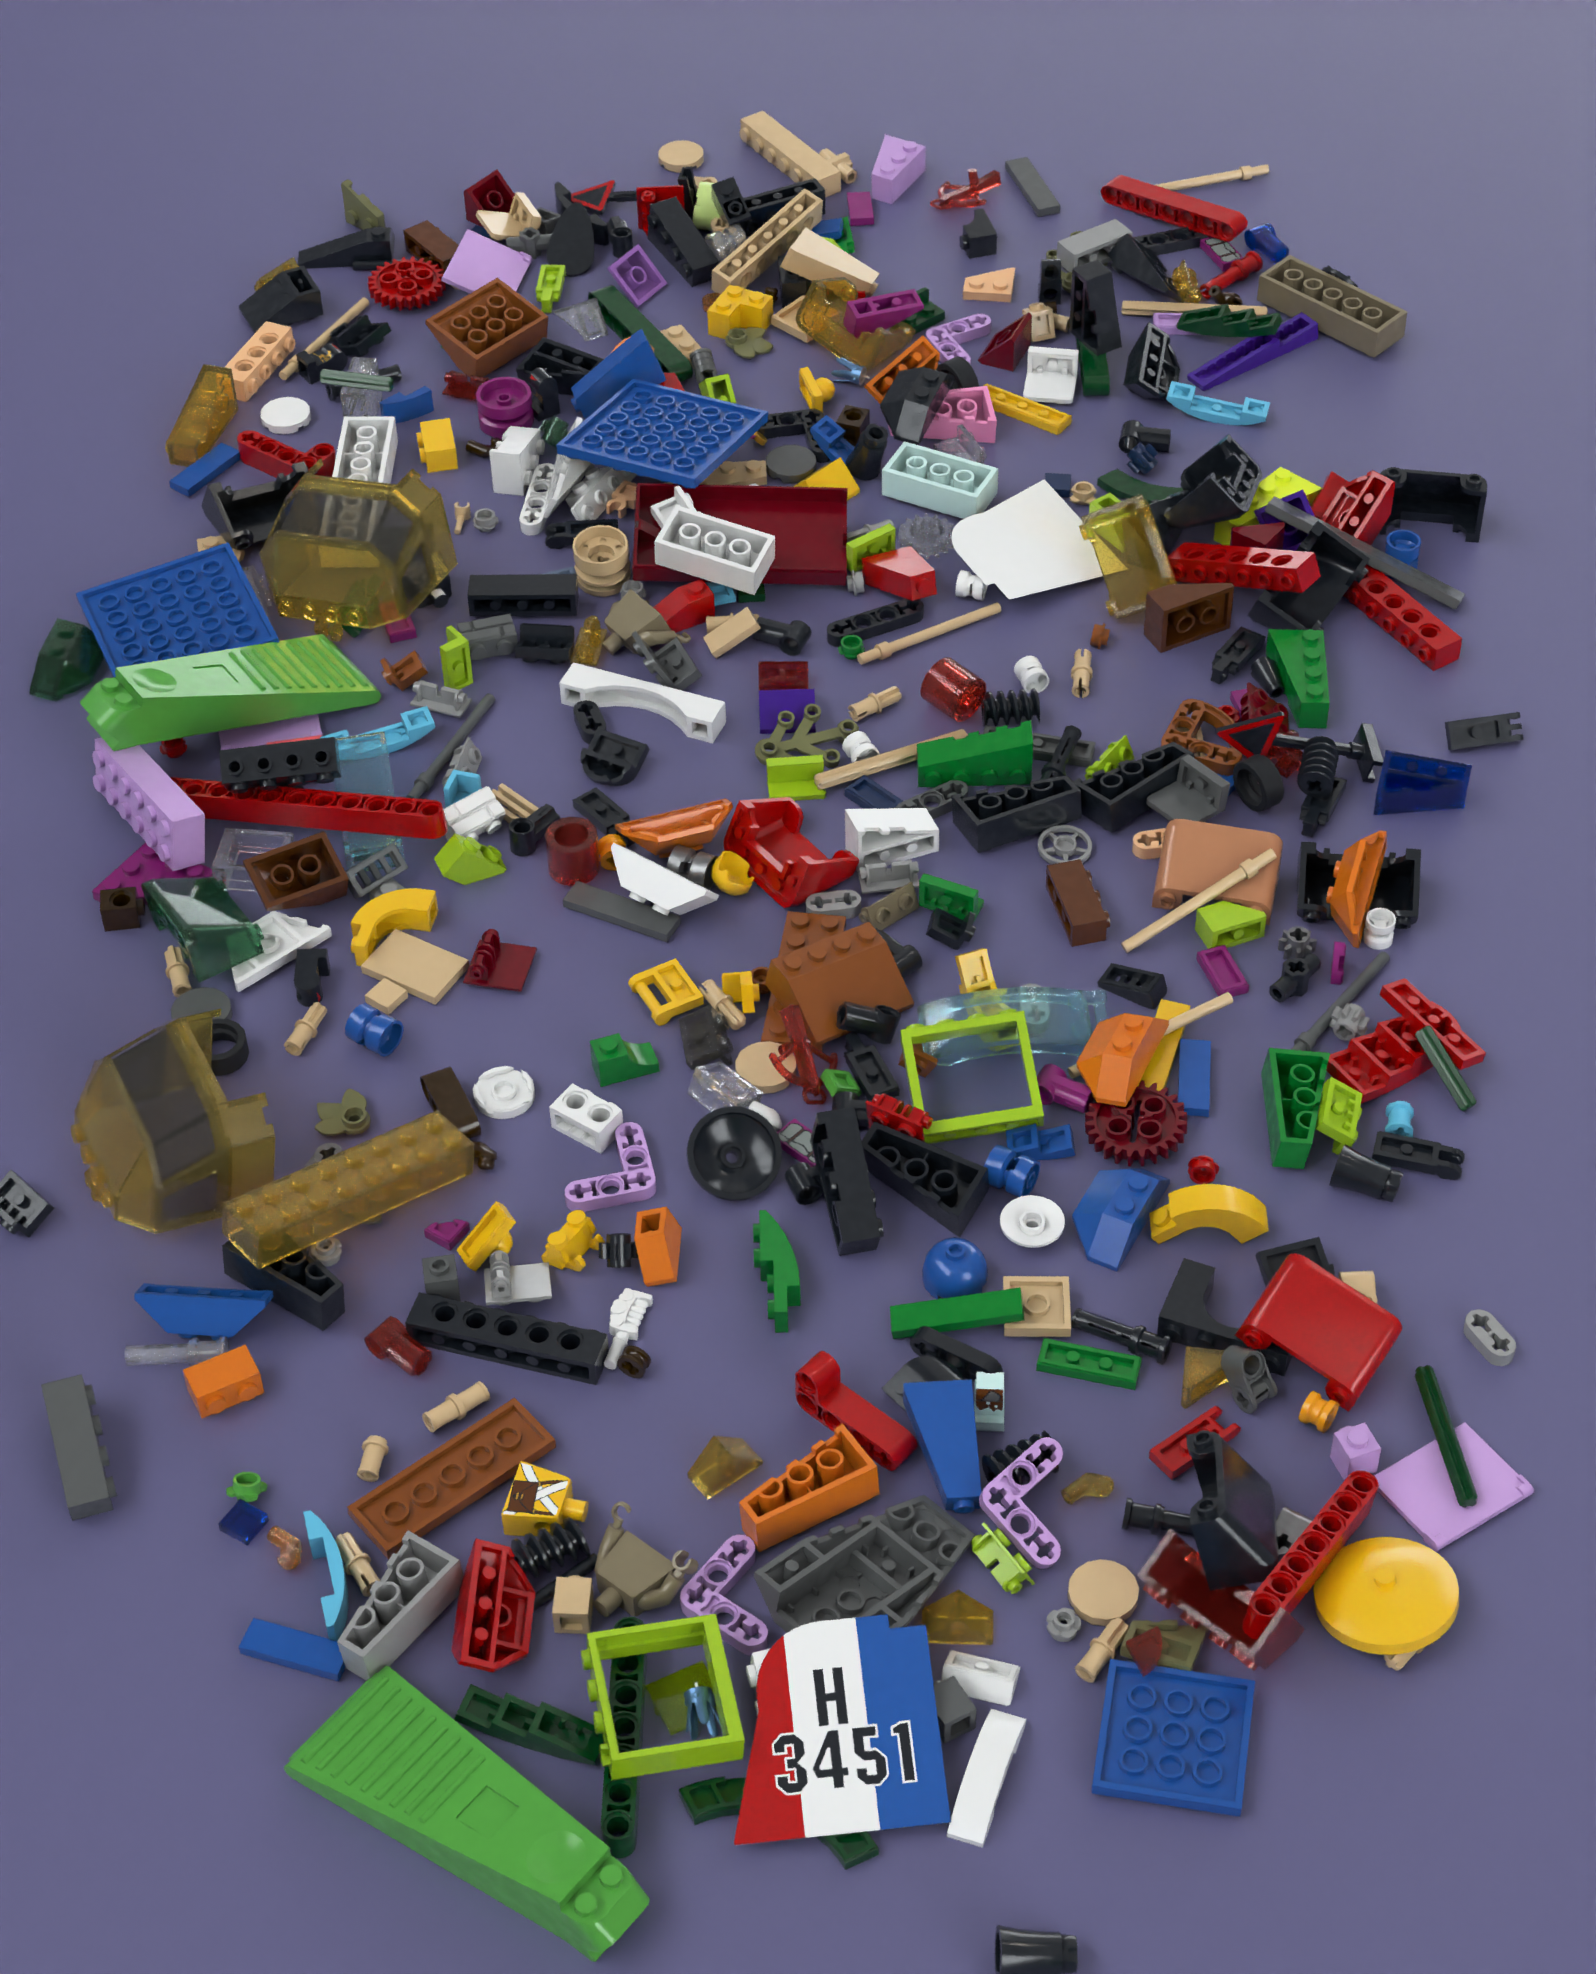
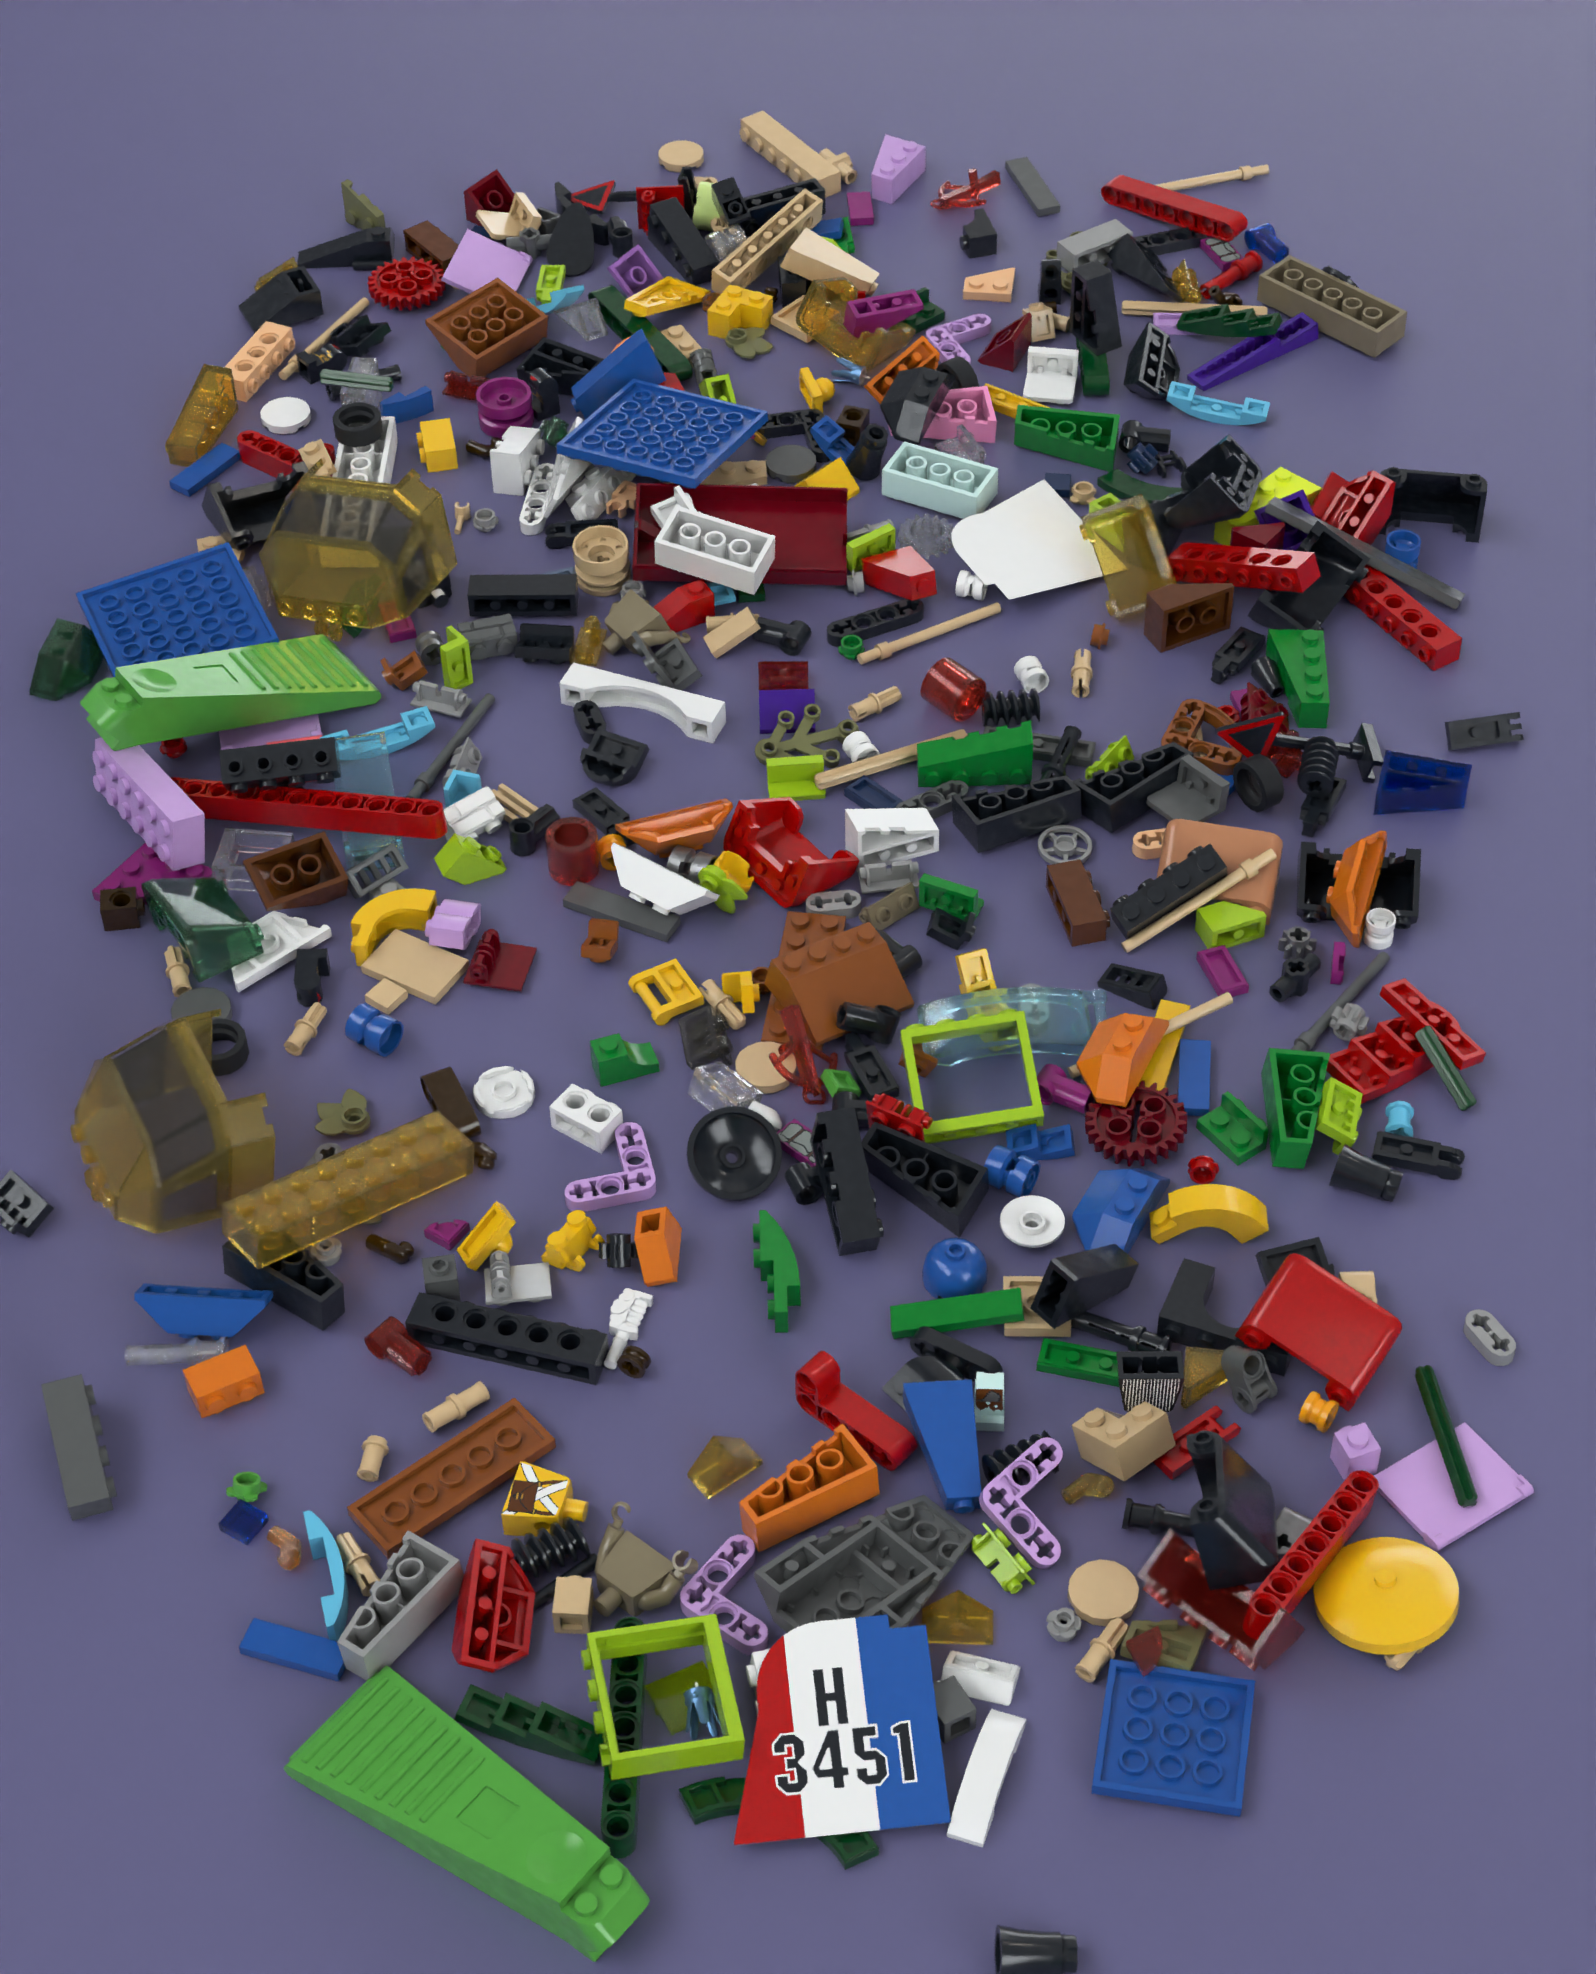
none -> tan hinge [298,439,337,489]
none -> black tyre [332,402,383,447]
none -> dark brown arm [365,1234,414,1264]
none -> flat silver wheel [415,631,444,666]
none -> lavender brick [425,899,481,950]
none -> medium azure slope [526,285,585,314]
none -> dark orange bracket [581,918,619,963]
none -> yellow wing [624,276,711,317]
none -> lime plate [698,865,748,914]
none -> green wedge [1014,405,1120,472]
none -> black slope [1030,1244,1139,1329]
none -> tan slope [1072,1401,1176,1482]
none -> black brick [1110,844,1227,940]
none -> black torso [1116,1351,1184,1412]
none -> black piece [1155,450,1187,479]
none -> green bracket [1196,1091,1269,1166]

